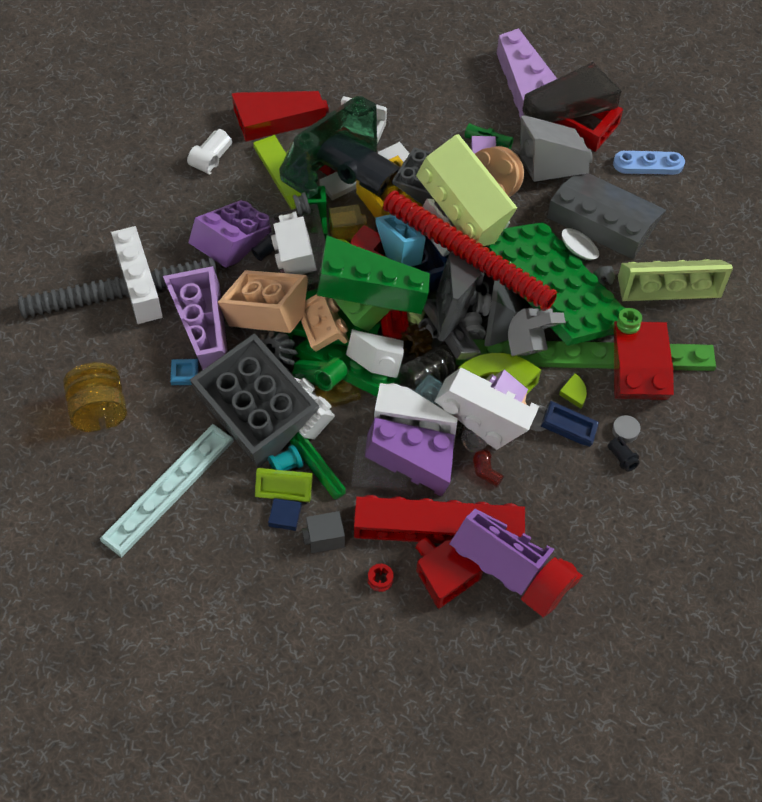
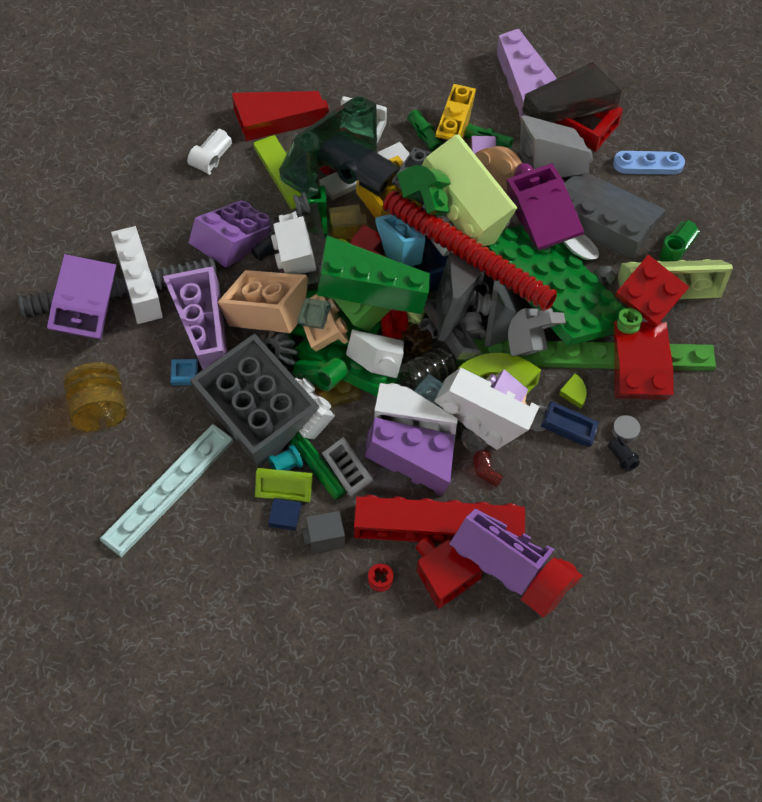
none -> medium lavender slope [47,254,116,340]
none -> clear light blue tile [297,298,331,329]
none -> light grey slope [322,437,374,497]
none -> green brick [397,165,451,216]
none -> green pin [407,109,443,153]
none -> yellow slope [435,84,476,140]
none -> magenta slope [506,163,584,251]
none -> red plate [615,255,689,328]
none -> green piece [659,220,700,262]

